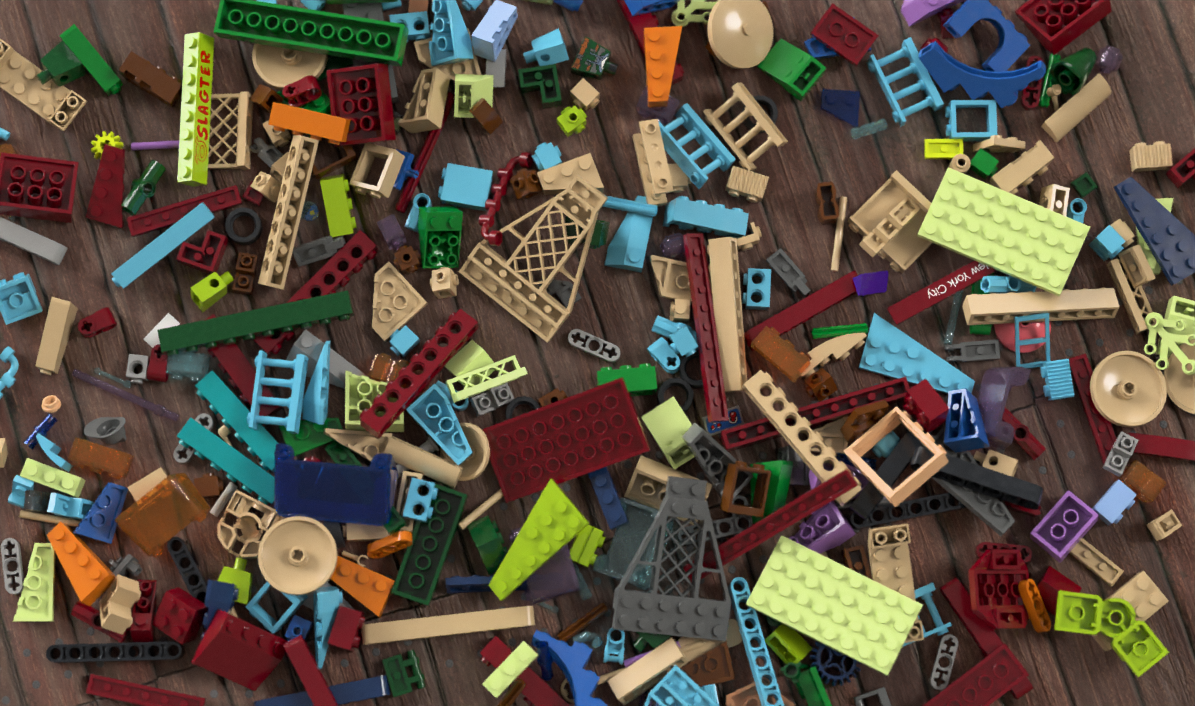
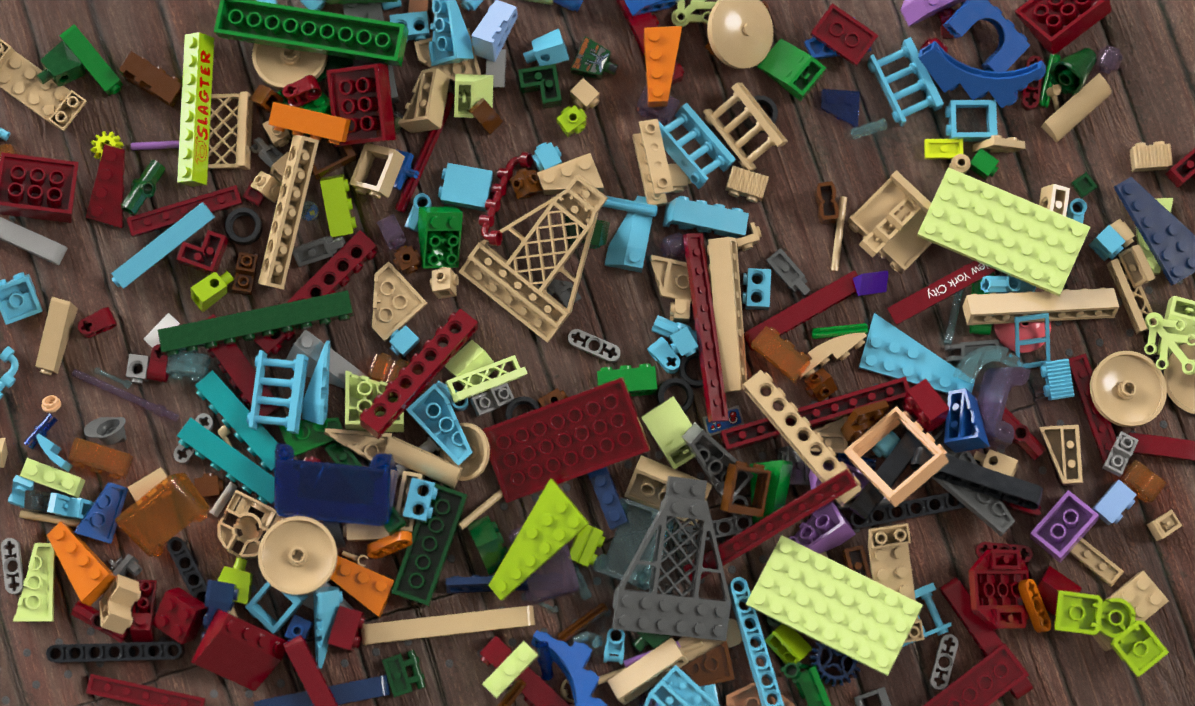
tan wedge [989,140,1054,195] -> none
none -> clear light blue arch [953,346,1024,384]
none -> tan wedge [1039,425,1083,486]

